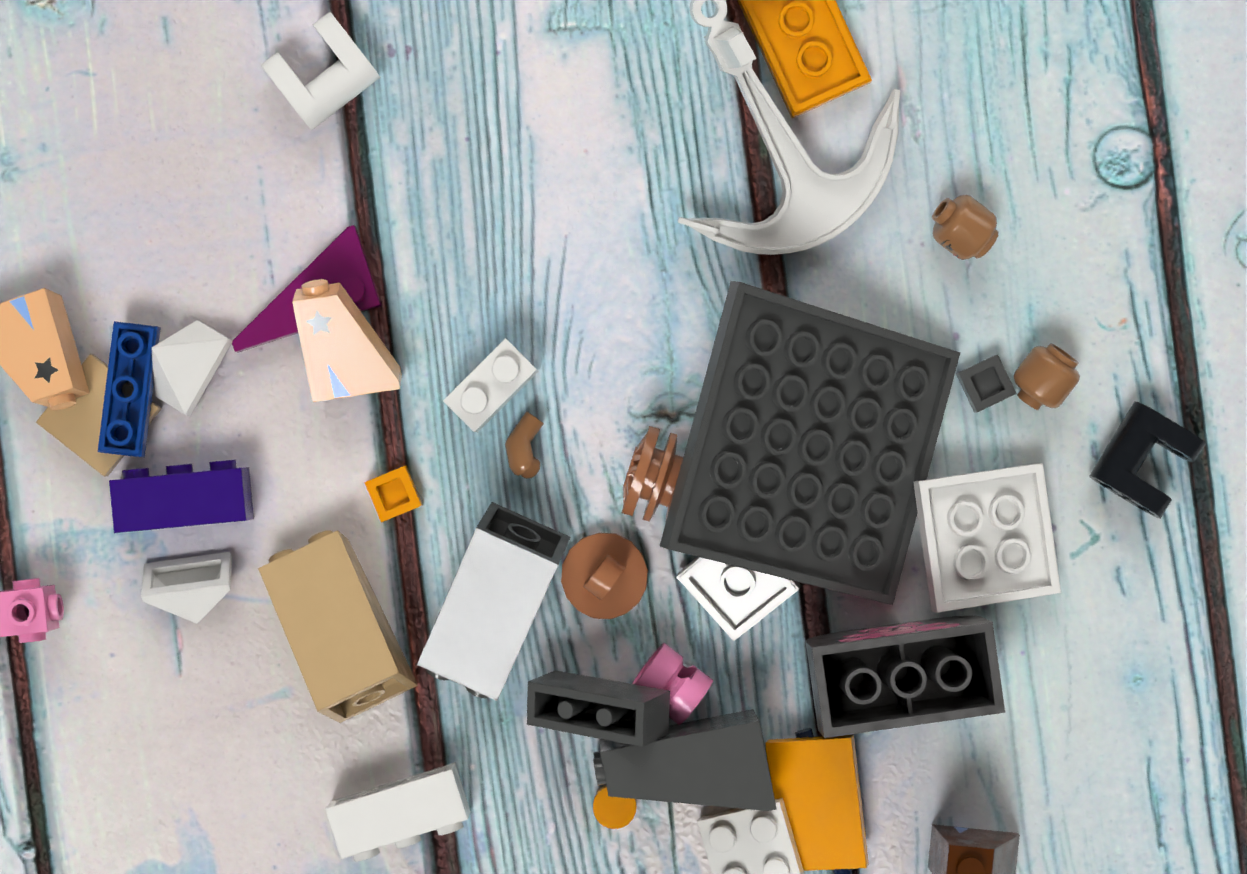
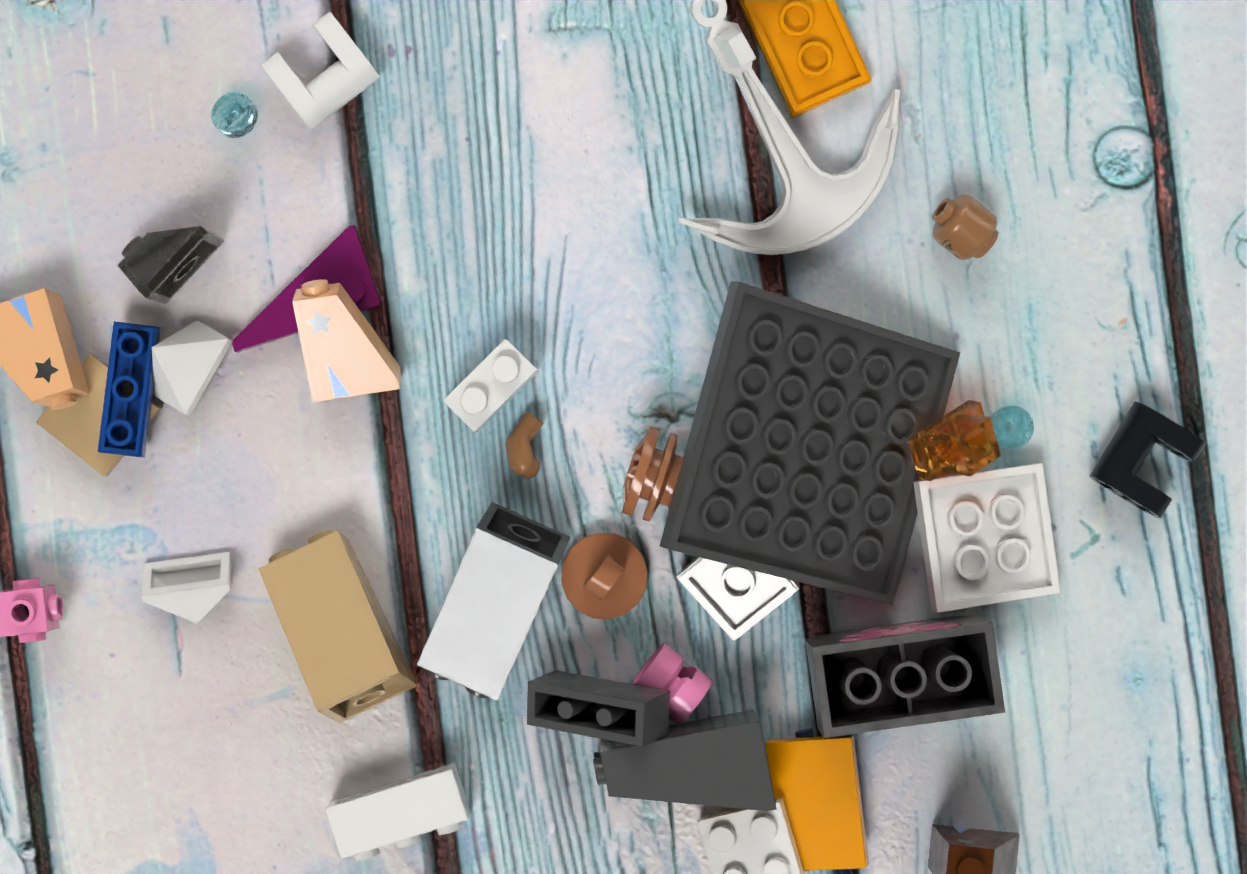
dark purple brick [109,460,254,533] -> none
light orange tile [364,465,423,523] -> none
light orange tile [593,785,636,829] -> none
dark grey tile [956,355,1017,413] -> none
medium nougat head [1013,343,1080,410] -> none
none -> clear smoke slope [117,226,224,304]
none -> clear light blue tile [211,92,258,138]
none -> clear orange brick [907,400,1001,481]
none -> clear light blue tile [987,406,1034,449]

